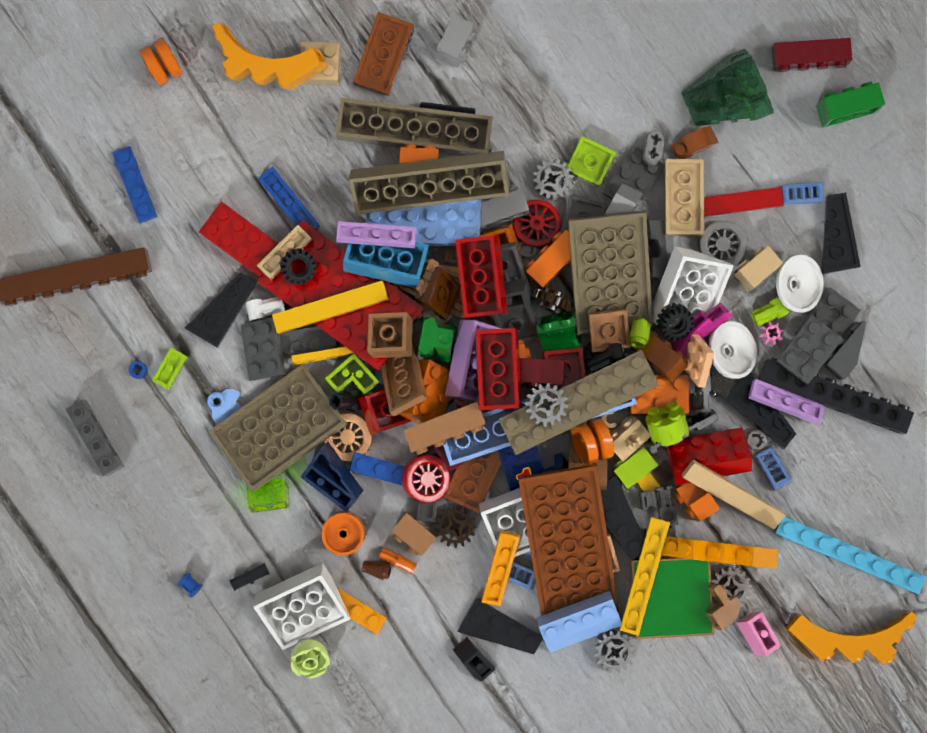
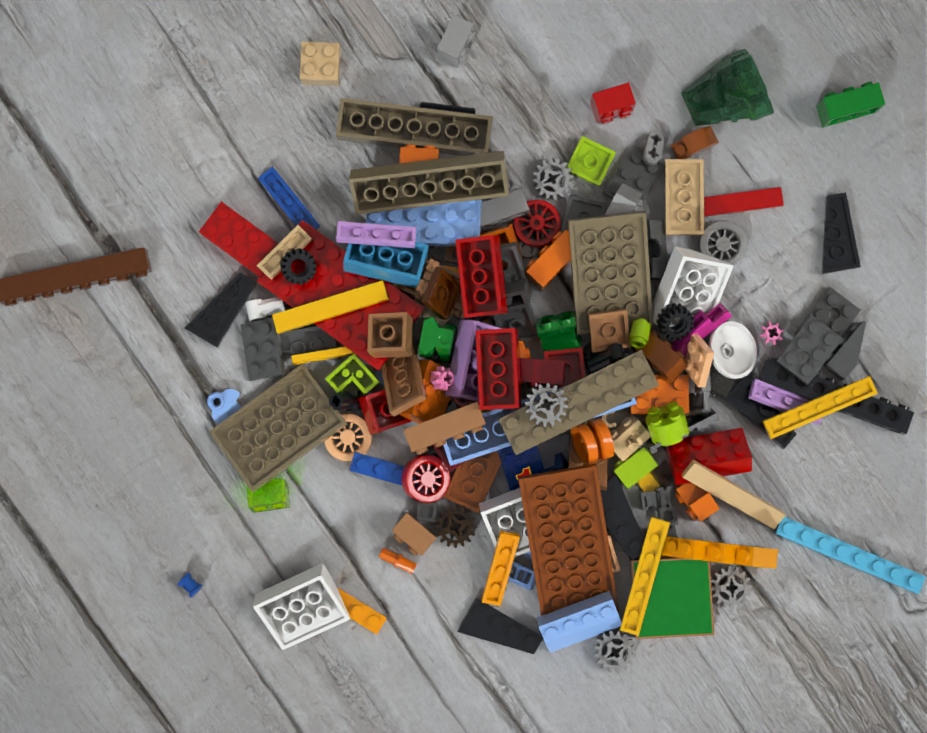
dark grey brick [65,399,124,476] -> none
blue plate [112,146,158,224] -> none
blue bush [129,361,148,379] -> none
orange wheel [139,37,183,87] -> none
lime plate [152,347,188,390] -> none
light orange arch [212,22,328,91] -> none
black pin [229,563,270,591] -> none
yellowish green cylinder [290,639,330,678] -> none
dark blue wedge [301,442,364,512] -> none
orange wheel [322,511,366,556] -> none
dark orange plate [353,12,414,96] -> none
reddish brown cone [362,561,391,580] -> none
black slope [453,637,496,682] -> none
dark brown gear [531,287,573,314] -> none
medium nougat brick [706,583,740,630] -> none
tan brick [734,246,784,292] -> none
bright pink brick [737,612,781,656] -> none
light grey tile [747,430,767,450] -> none
lime piece [750,297,792,327] -> none
medium blue slope [755,446,791,491] -> none
dark red brick [772,38,853,72] -> none
white dish [776,255,824,313] -> none
medium blue slope [782,182,824,205] -> none
light orange arch [785,610,917,665] -> none
none -> bright pink gear [430,366,454,390]
none -> red brick [590,82,636,124]
none -> yellow tile [762,376,878,439]

